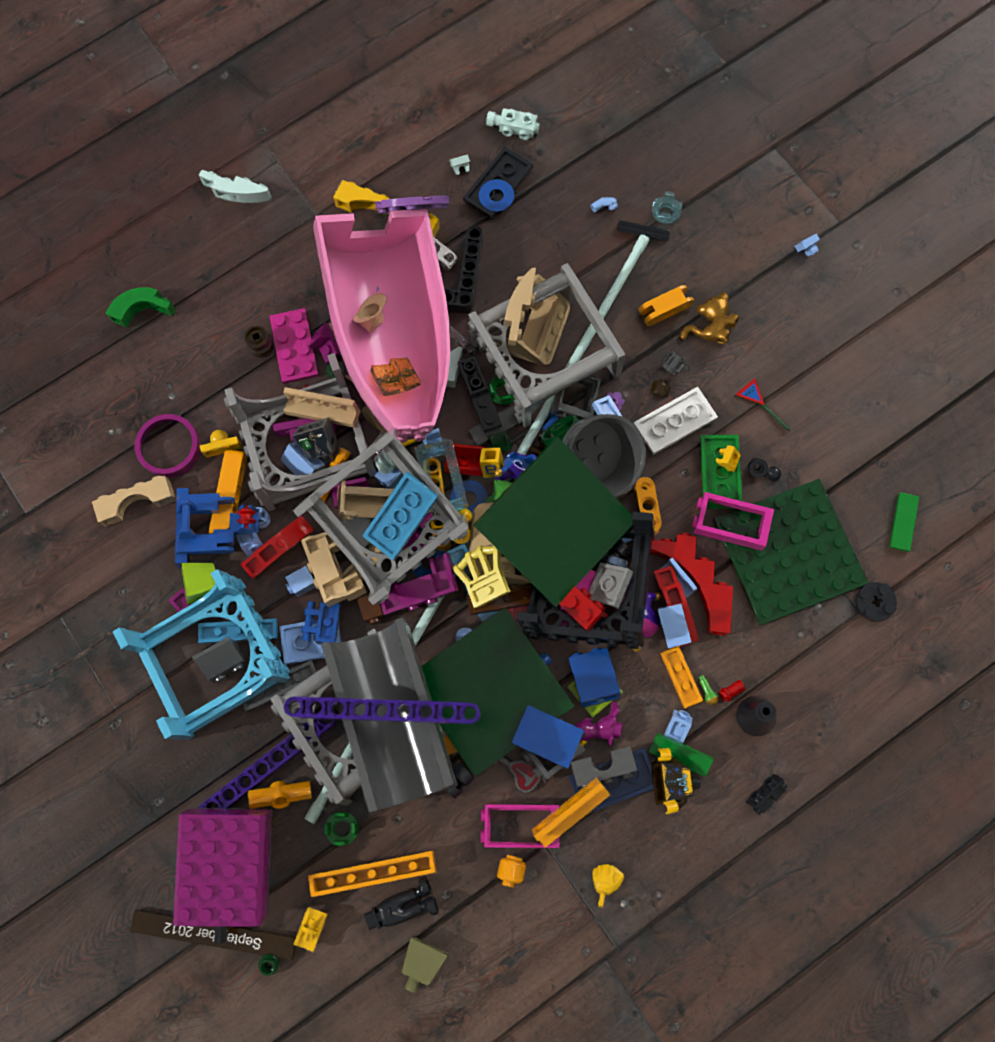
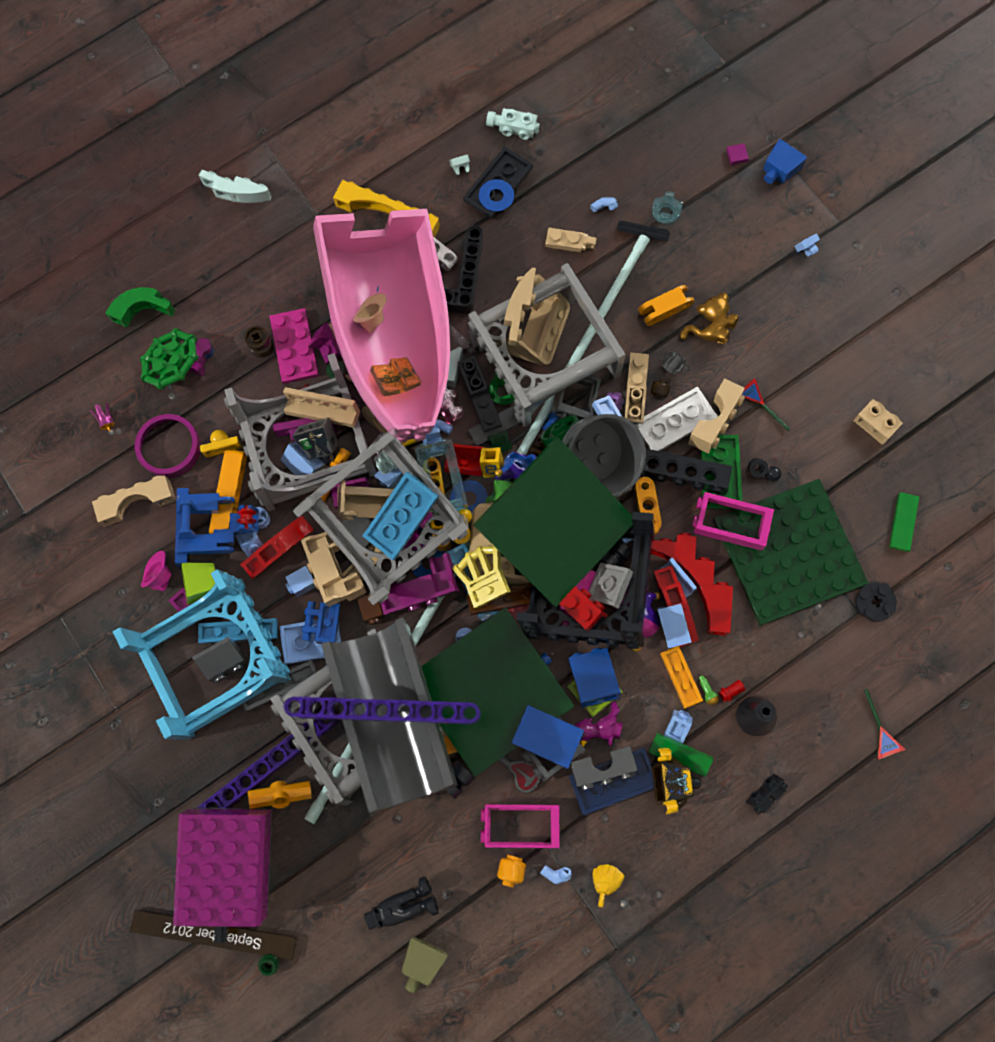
yellow hips [294,907,328,952] -> none
light orange brick [308,850,437,897] -> none
green piece [324,812,359,846] -> none
medium lavender plate [375,196,449,213] -> none
light orange fence [532,777,610,848] -> none
sand blue tile [607,555,628,568] -> none
yellow tile [716,445,741,472] -> none
none -> flat silver piece [89,403,115,431]
none -> green plate [140,328,199,390]
none -> dark pink piece [141,551,172,591]
none -> magenta leg [183,338,214,377]
none -> light blue arm [432,419,453,435]
none -> clear pink hips [439,387,464,425]
none -> light blue arm [540,865,572,884]
none -> tan hinge [545,228,597,252]
none -> tan slope [624,353,649,424]
none -> black brick [640,449,733,494]
none -> tan arch [688,379,745,454]
none -> magenta tile [726,143,749,165]
none -> blue torso [763,139,807,184]
none -> tan brick [853,399,903,445]
none -> piece [864,689,906,760]

